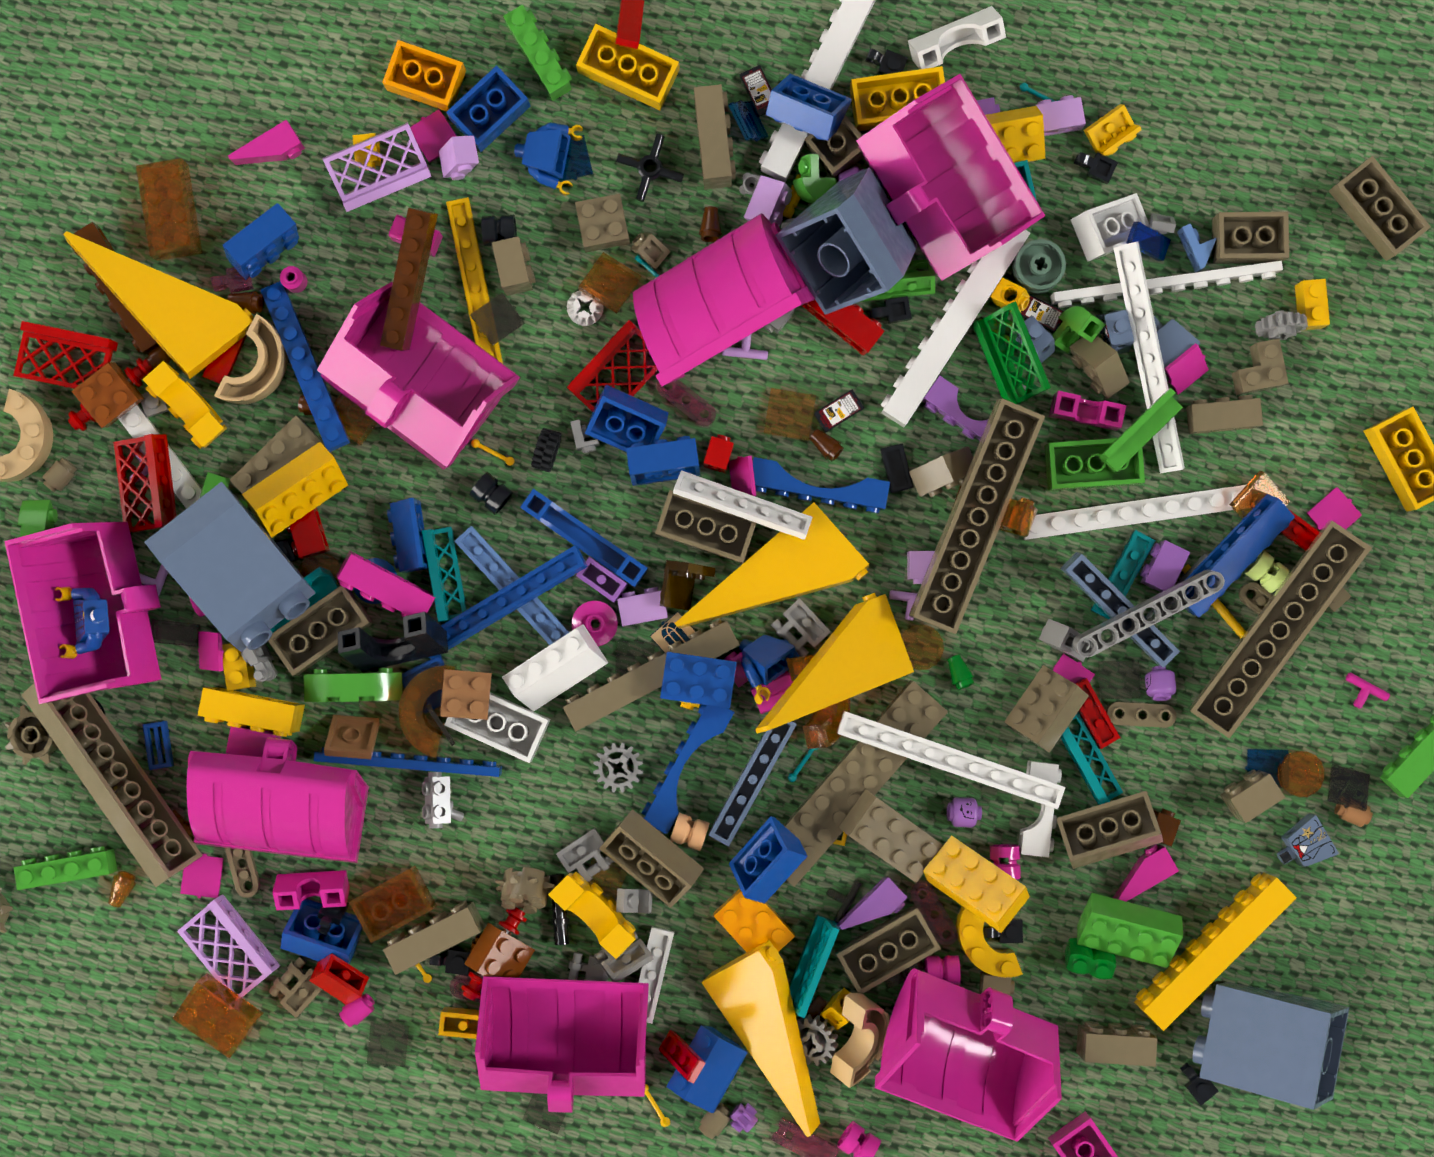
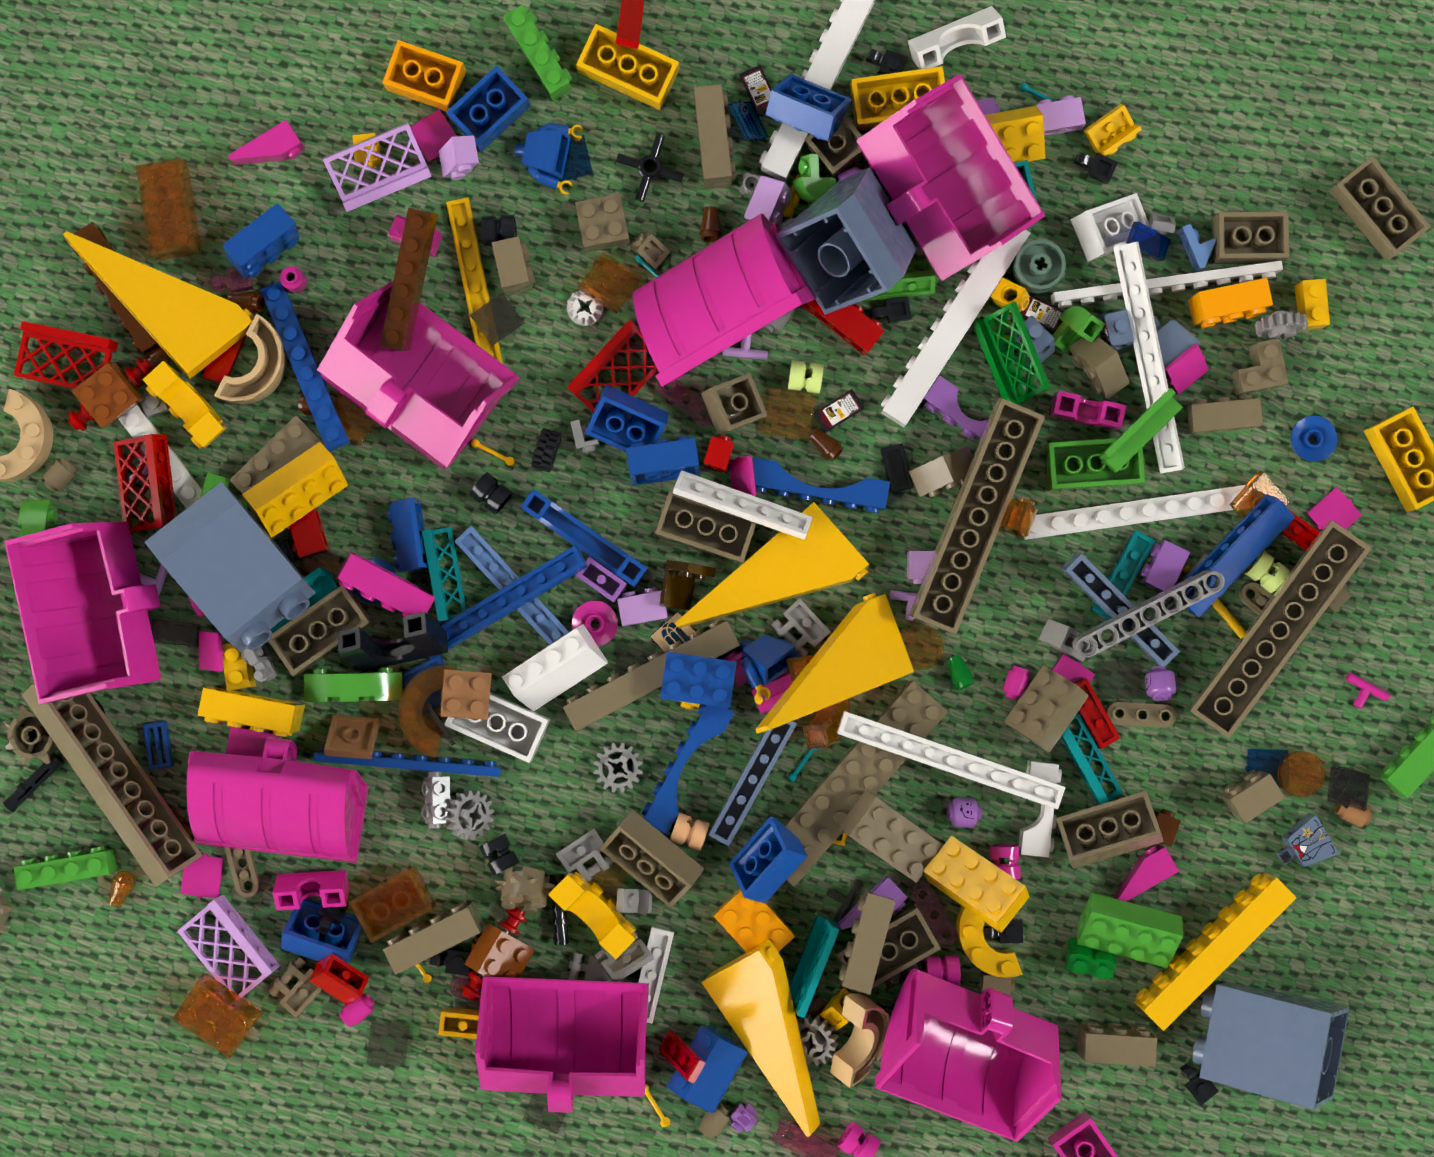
blue torso [55,587,109,659] -> none
none -> black pin [3,752,64,812]
none -> light grey gear [445,789,494,840]
none -> black wheel [479,833,520,876]
none -> dark tan brick [701,373,768,435]
none -> yellowish green wheel [788,360,824,394]
none -> dark tan brick [839,891,896,995]
none -> dark pink brick [1002,665,1031,701]
none -> light orange brick [1188,278,1273,329]
none -> blue dish [1291,416,1337,462]

